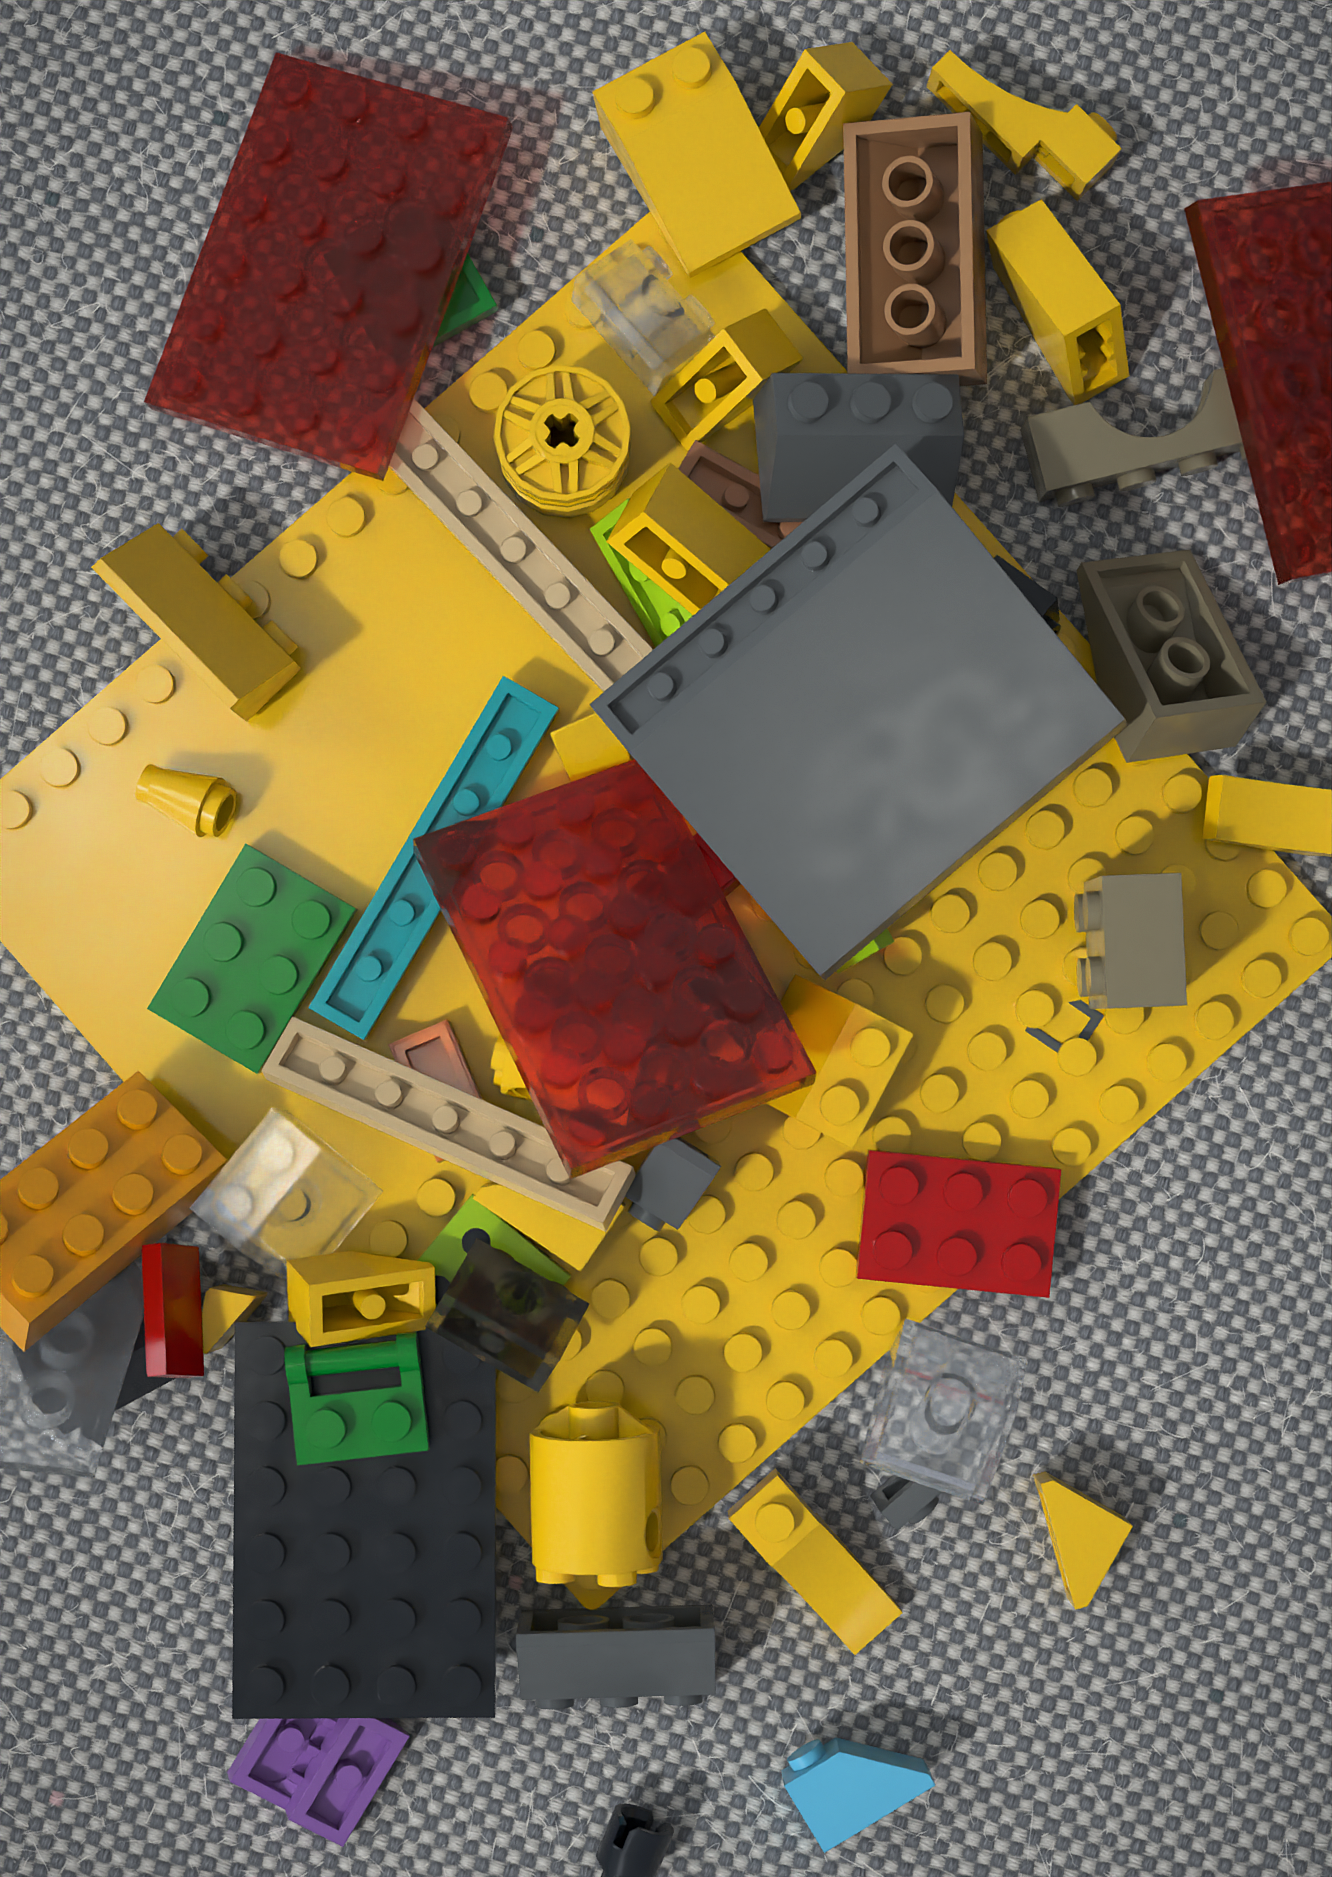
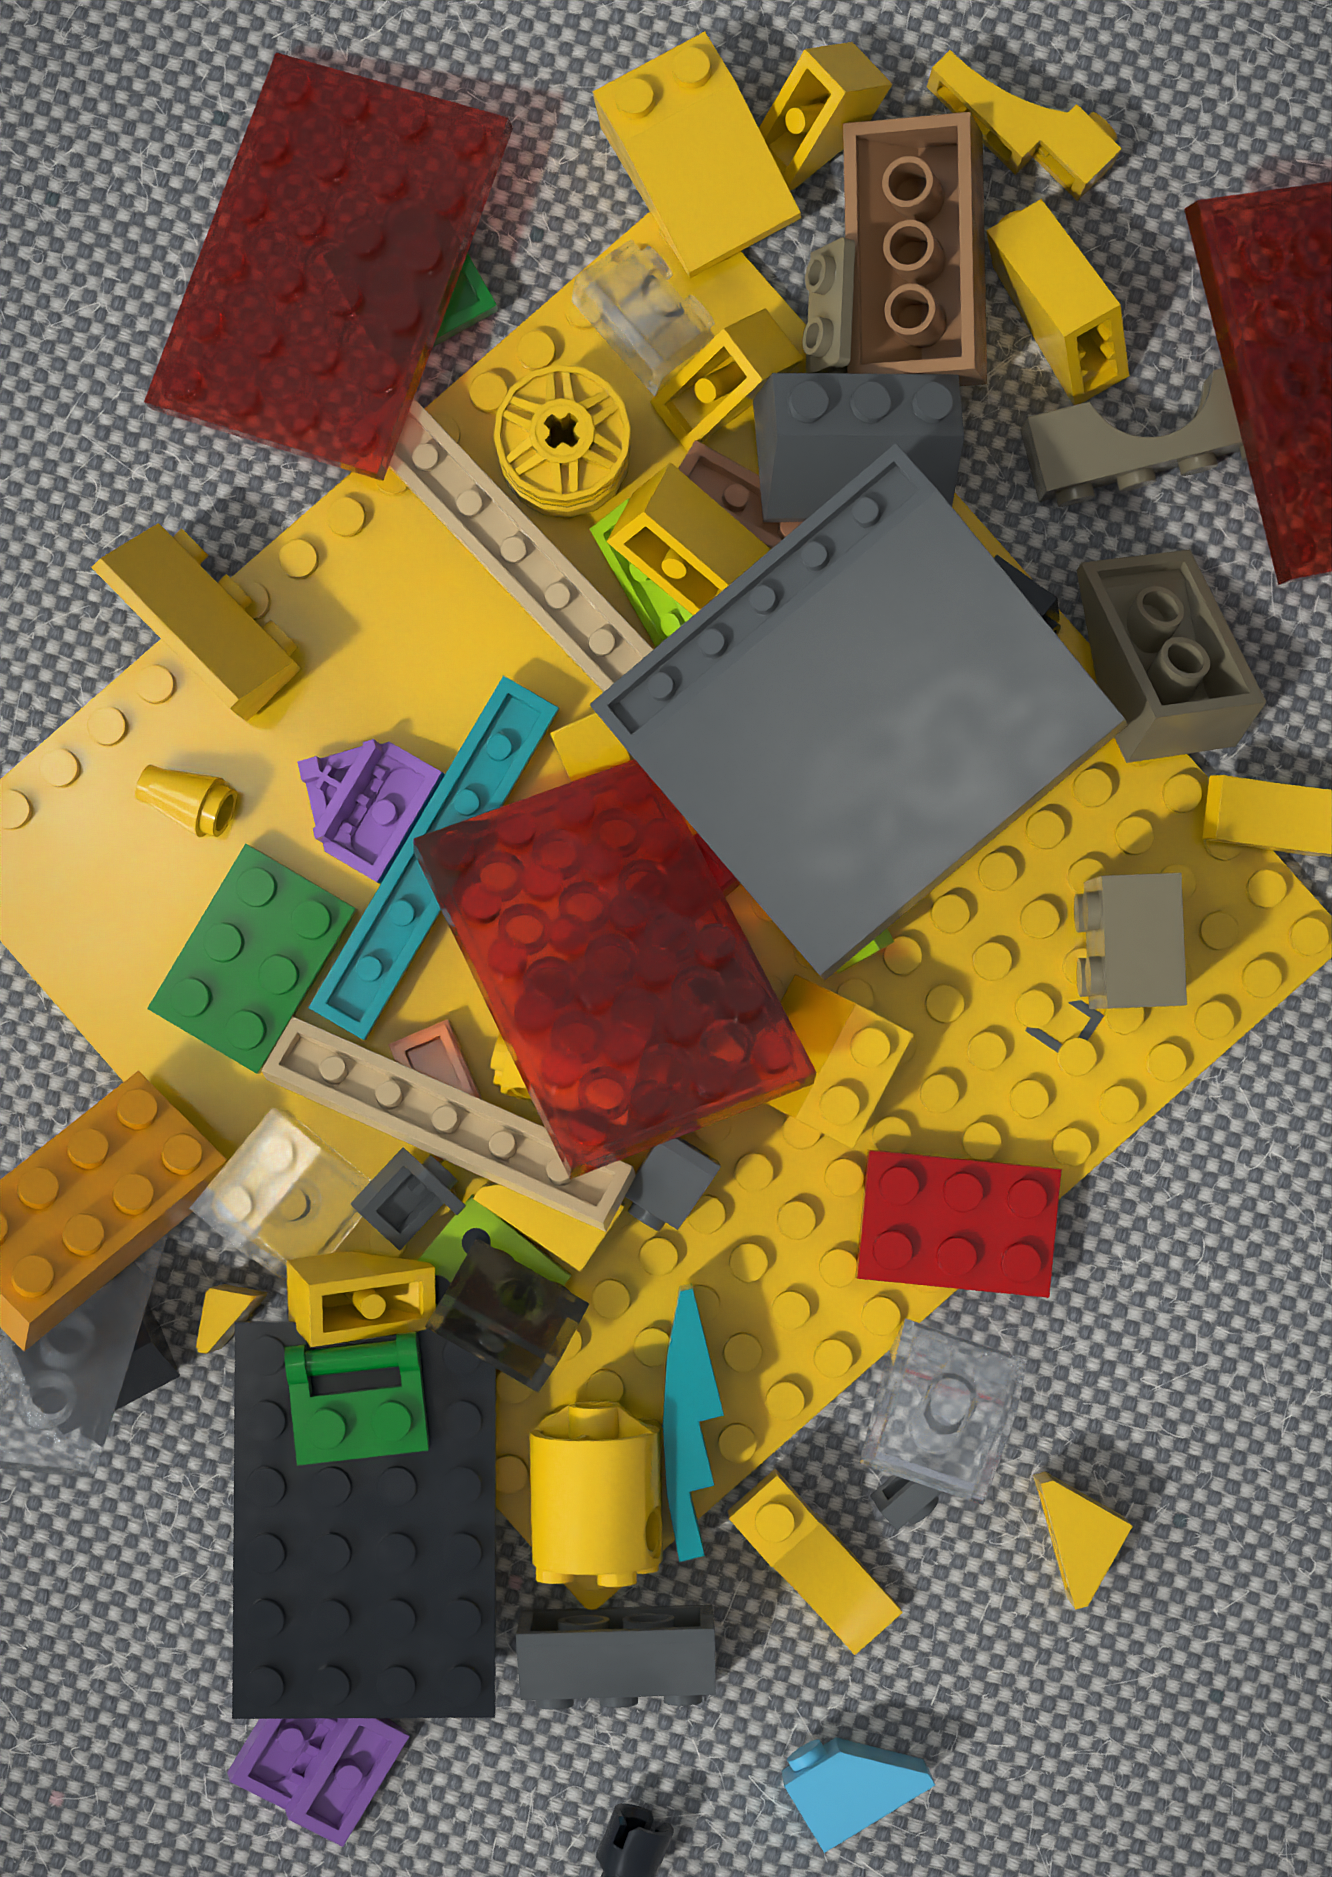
red tile [141,1243,204,1378] -> none
none -> medium lavender slope [297,739,445,884]
none -> dark grey bracket [350,1147,466,1251]
none -> teal slope [663,1283,724,1562]
none -> dark tan bracket [802,237,855,374]

